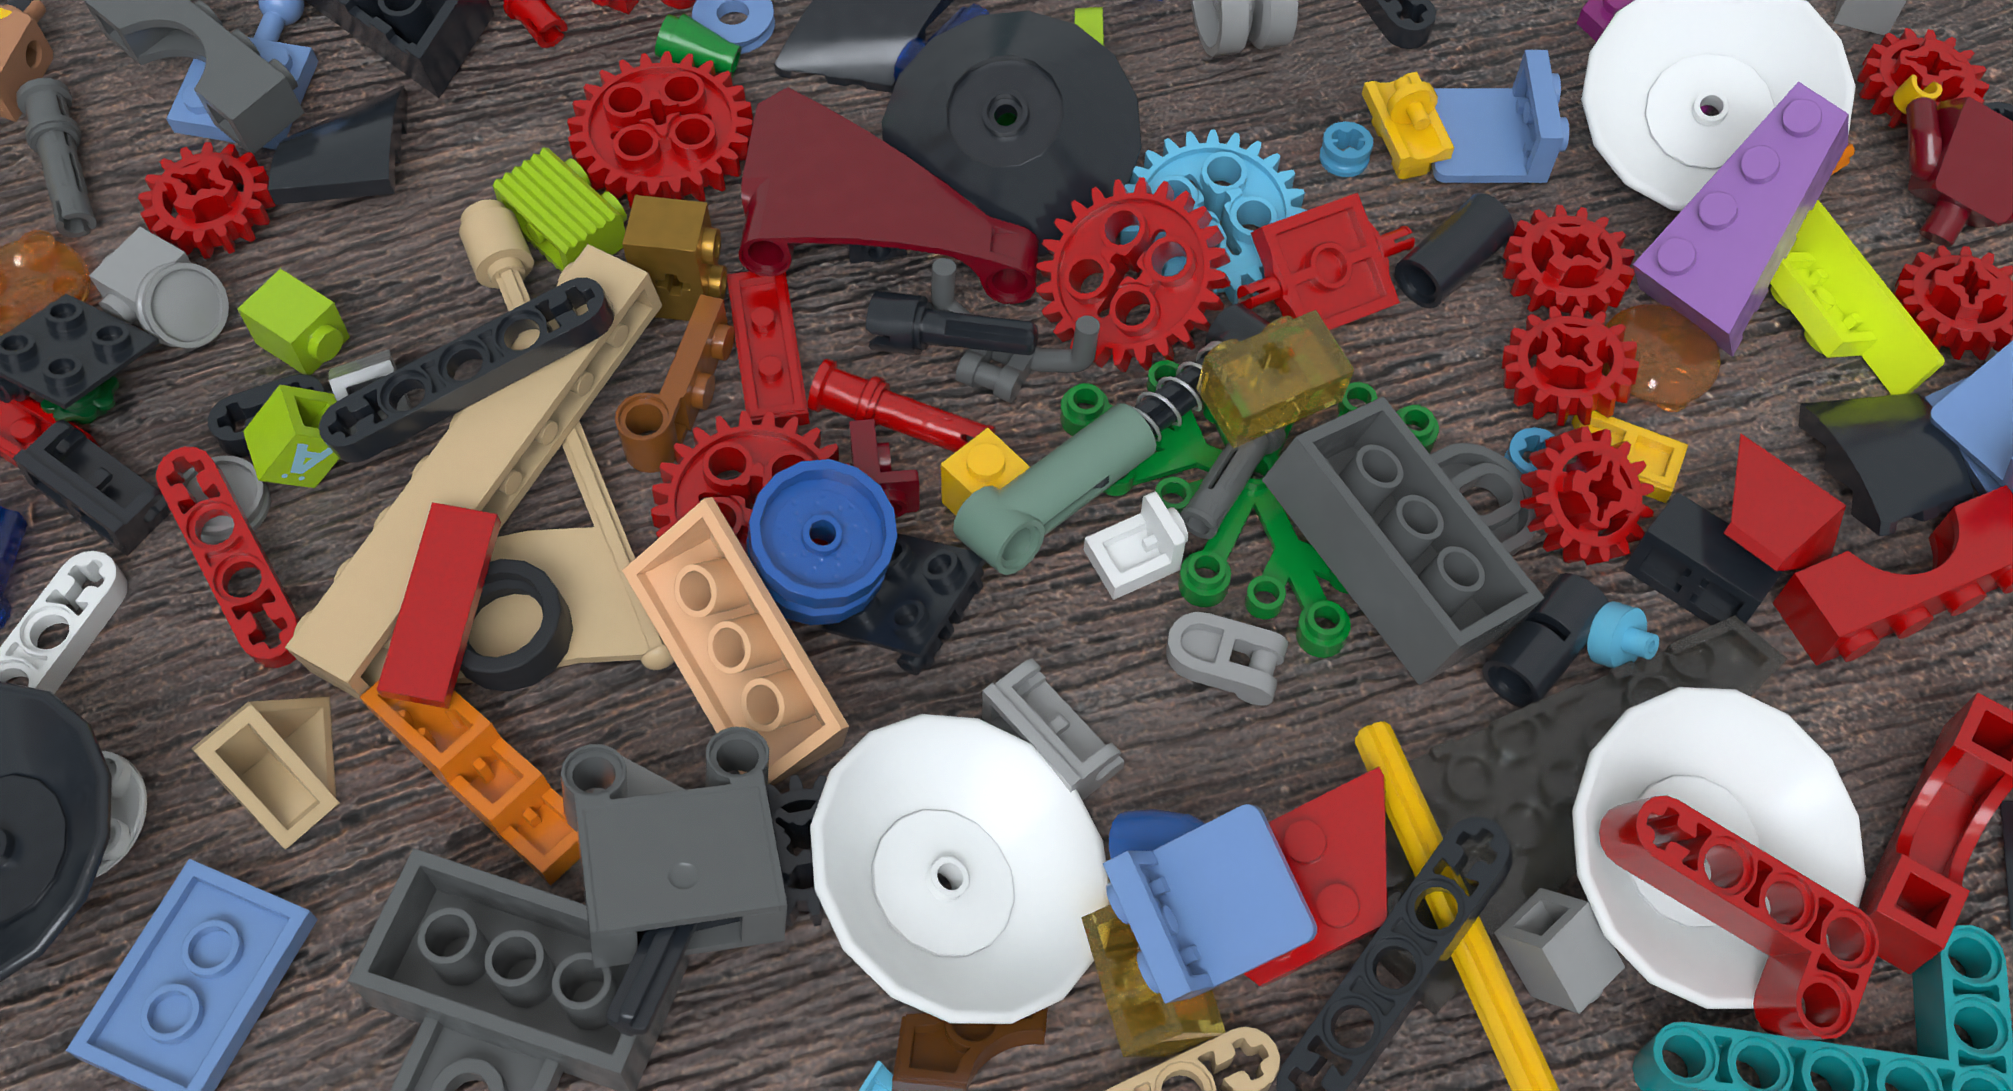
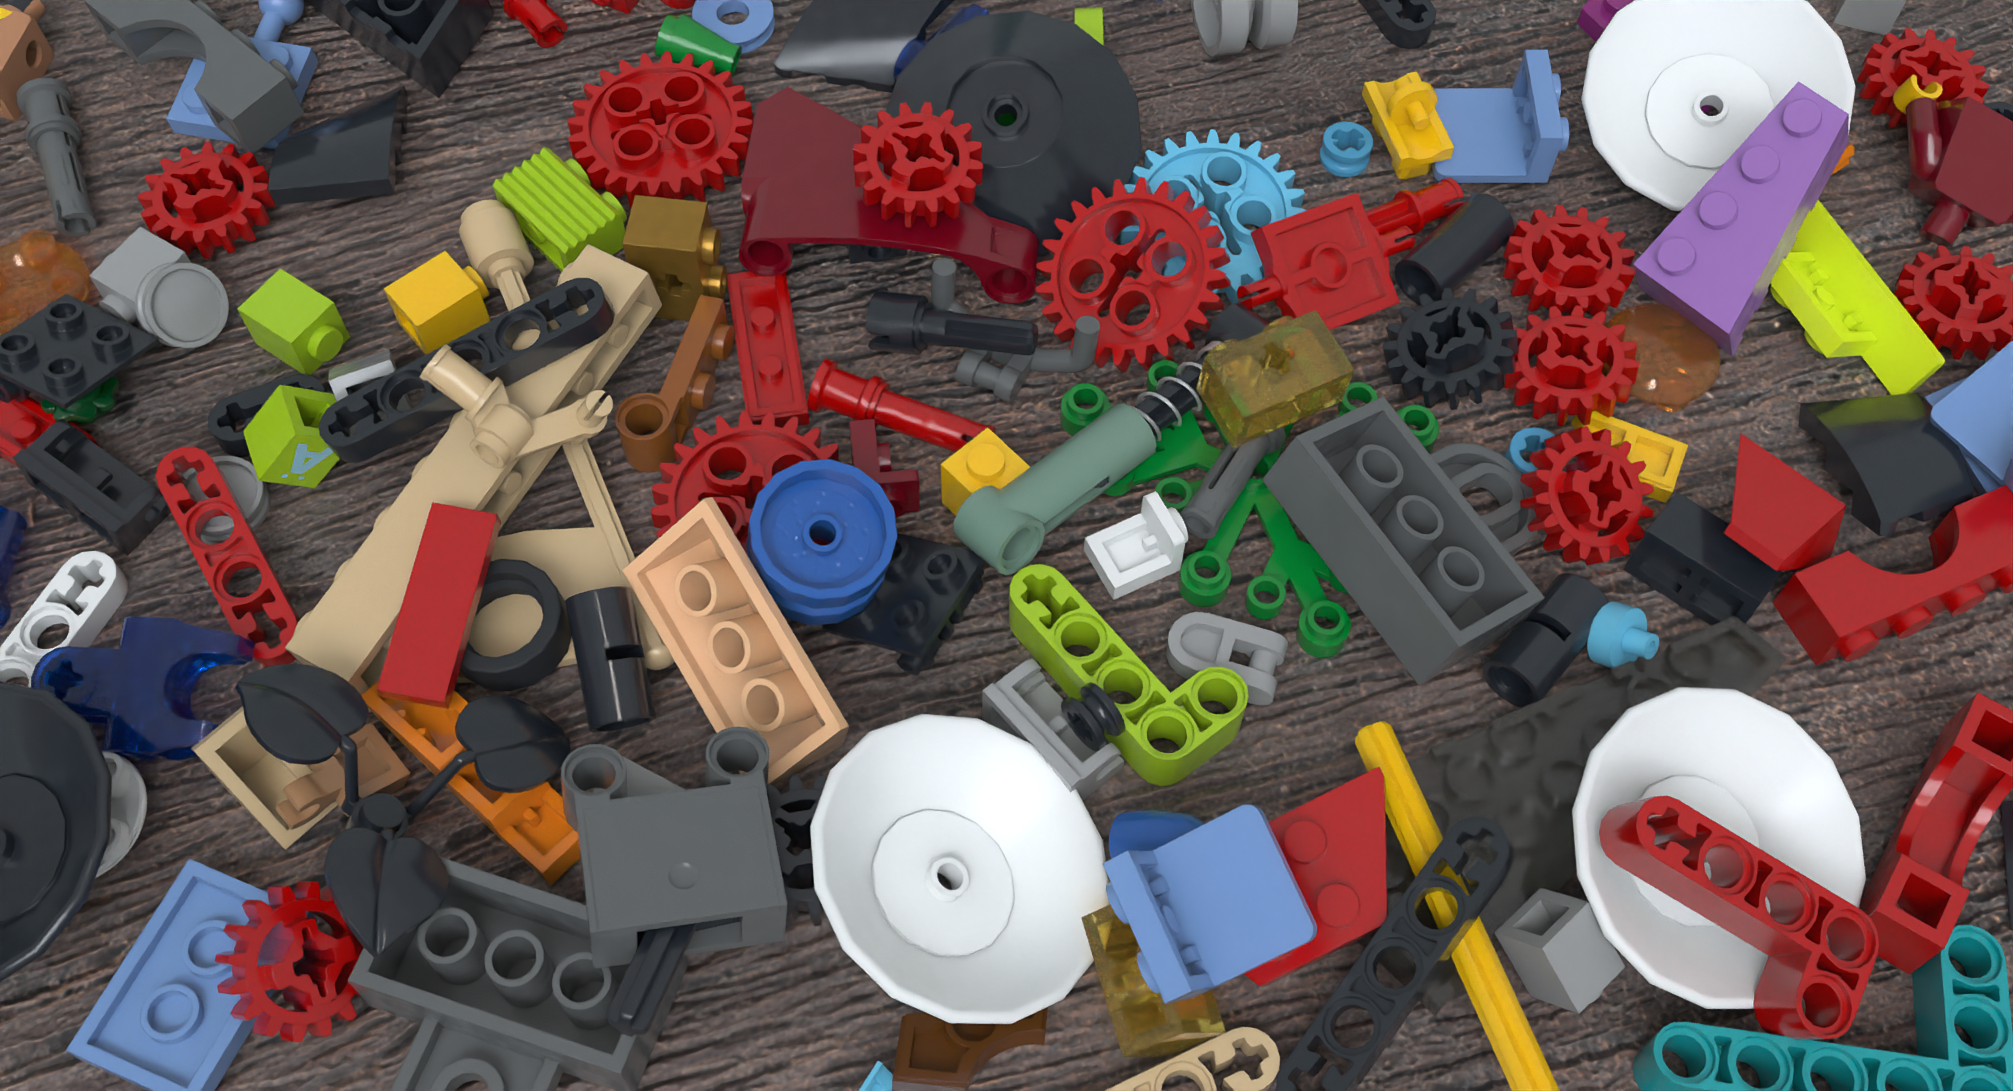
none -> clear blue piece [31,617,255,761]
none -> red gear [215,881,364,1042]
none -> black plant [235,664,570,957]
none -> medium nougat plate [275,723,411,830]
none -> yellow brick [384,251,490,355]
none -> tan pin [419,344,613,468]
none -> black pin [565,586,656,732]
none -> red gear [853,102,983,228]
none -> lime beam [1009,564,1249,786]
none -> black bush [1061,682,1126,751]
none -> red axle [1365,178,1464,235]
none -> black gear [1383,288,1519,410]

